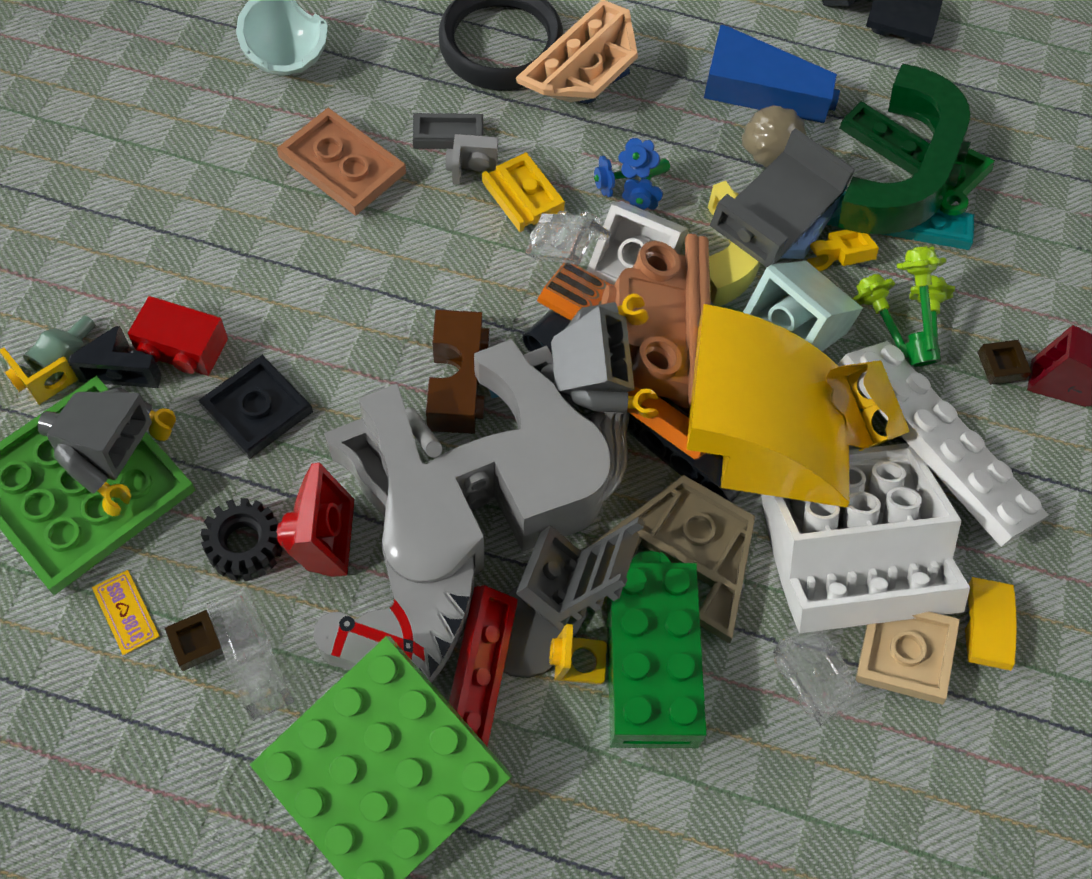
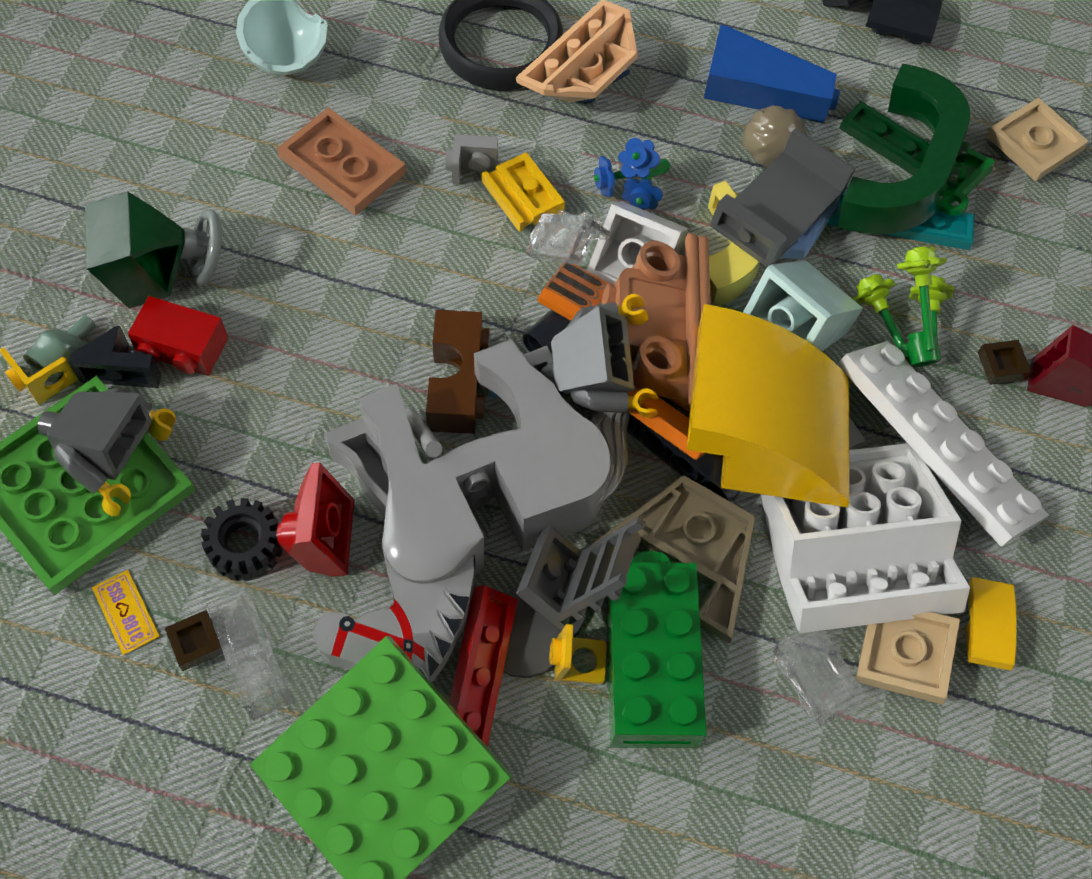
black tile [198,354,313,460] -> none
dark grey tile [413,113,483,149] -> none
yellow plate [807,229,879,271] -> none
yellow piece [825,360,910,451] -> none
none -> dark green piece [85,192,222,308]
none -> tan plate [986,97,1089,182]

